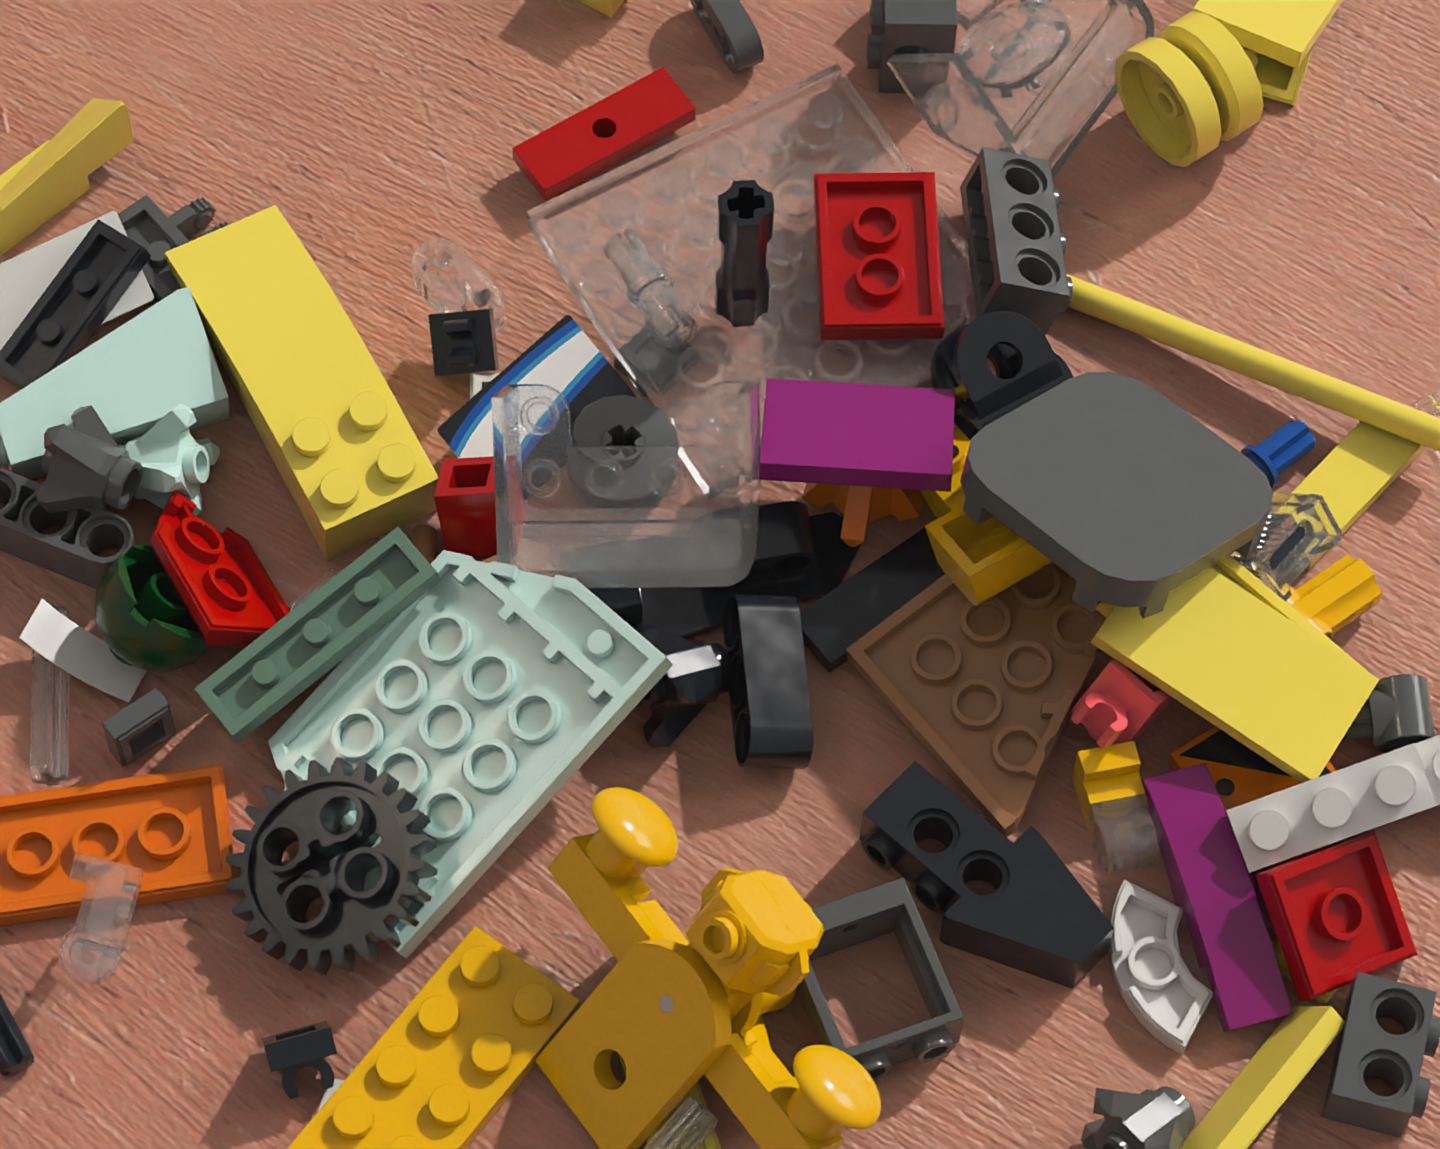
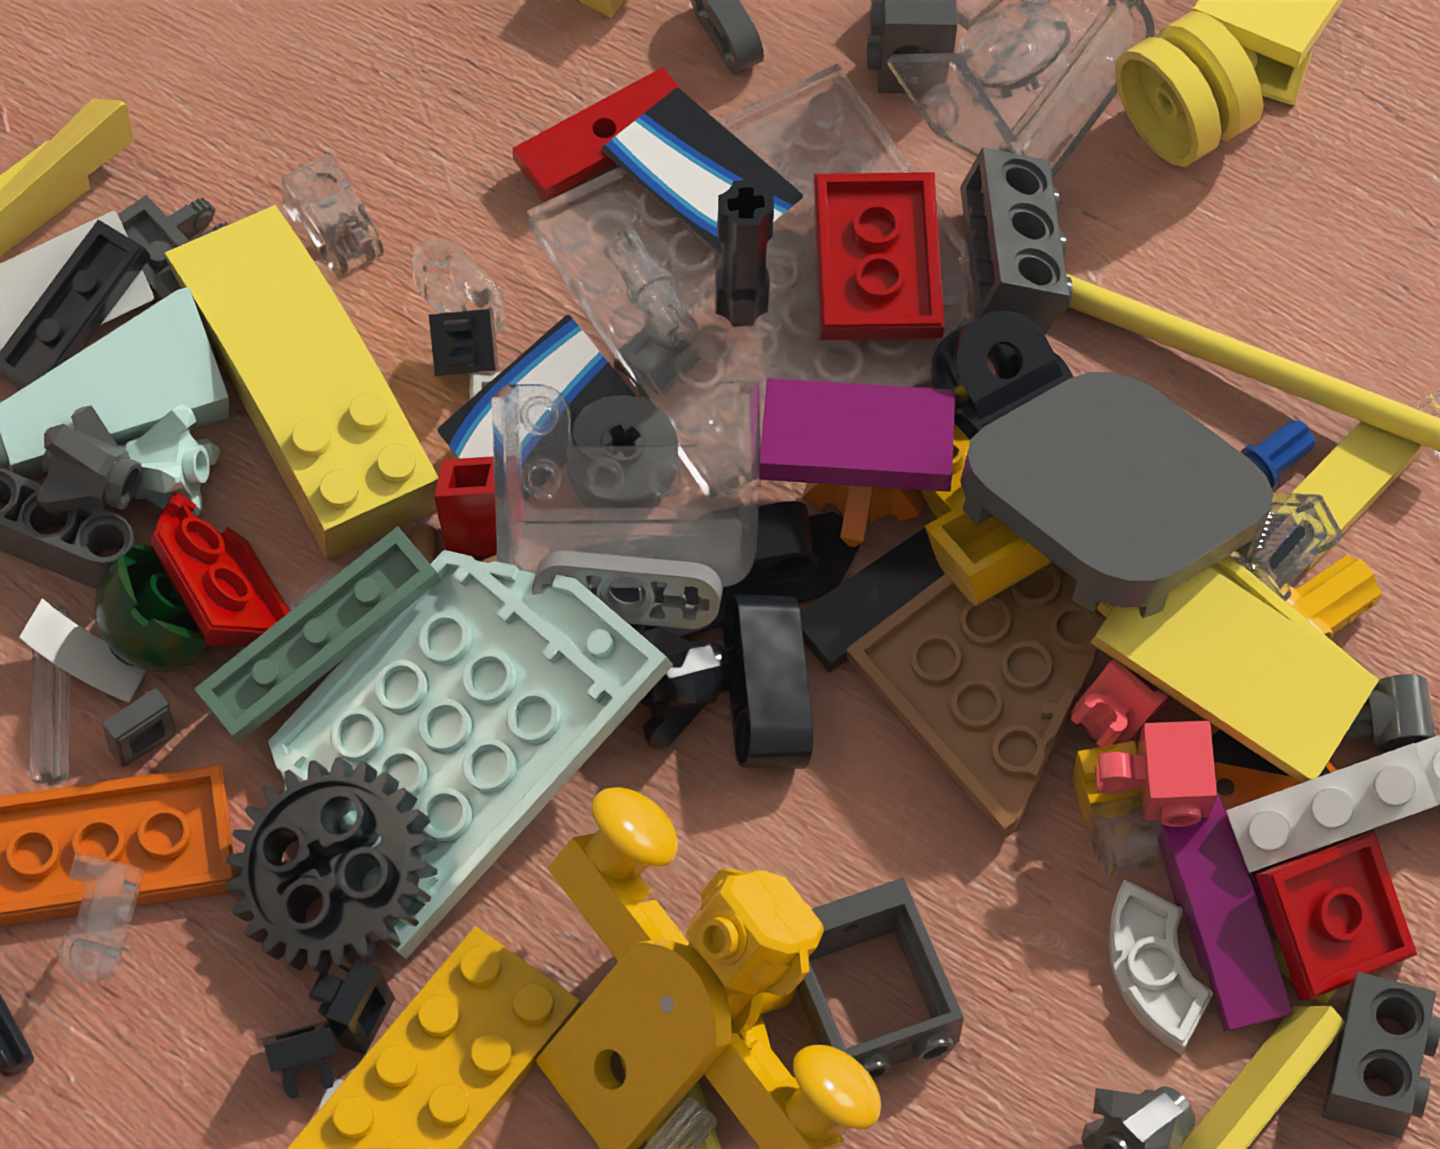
black brick [859,761,1114,989] -> none
none -> clear leg [282,153,384,277]
none -> black tile [309,960,395,1055]
none -> light grey beam [532,551,723,629]
none -> sticker [602,88,803,254]
none -> coral brick [1095,721,1217,827]

